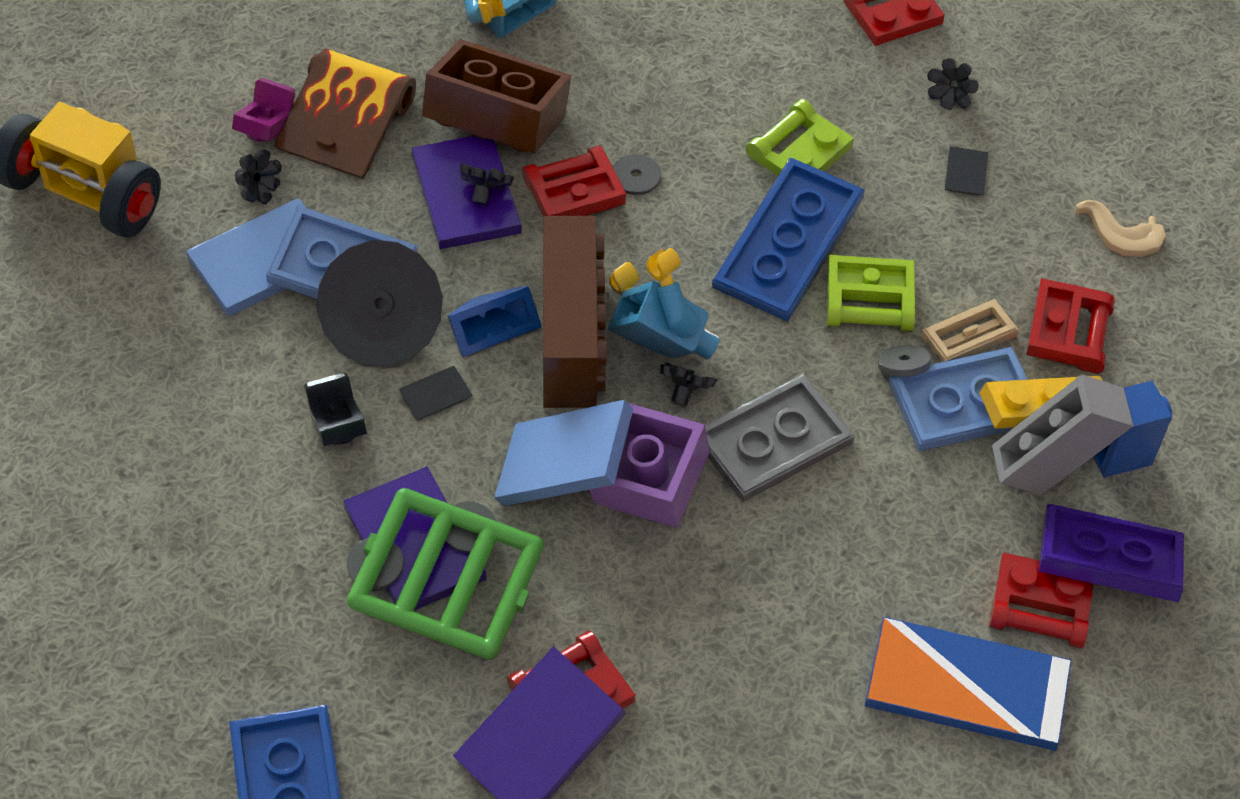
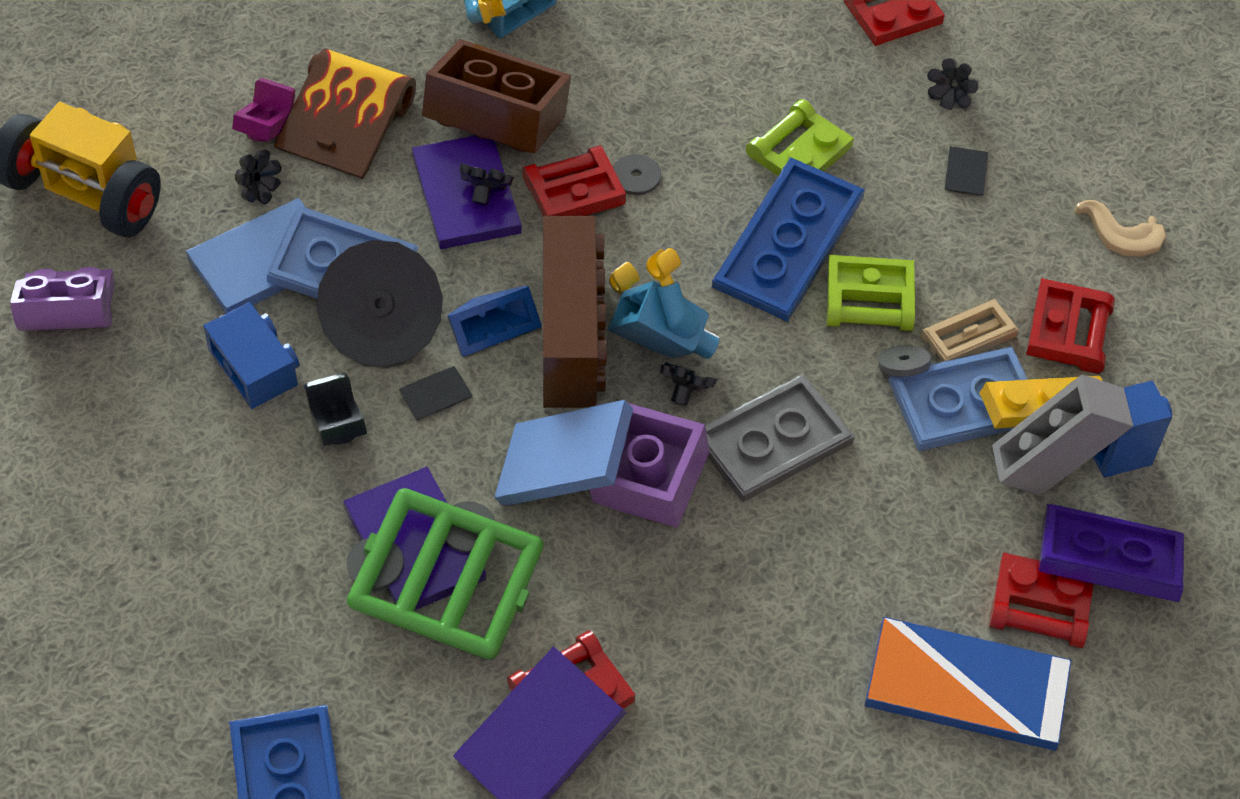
none -> medium lavender brick [10,267,115,331]
none -> blue brick [203,302,300,409]

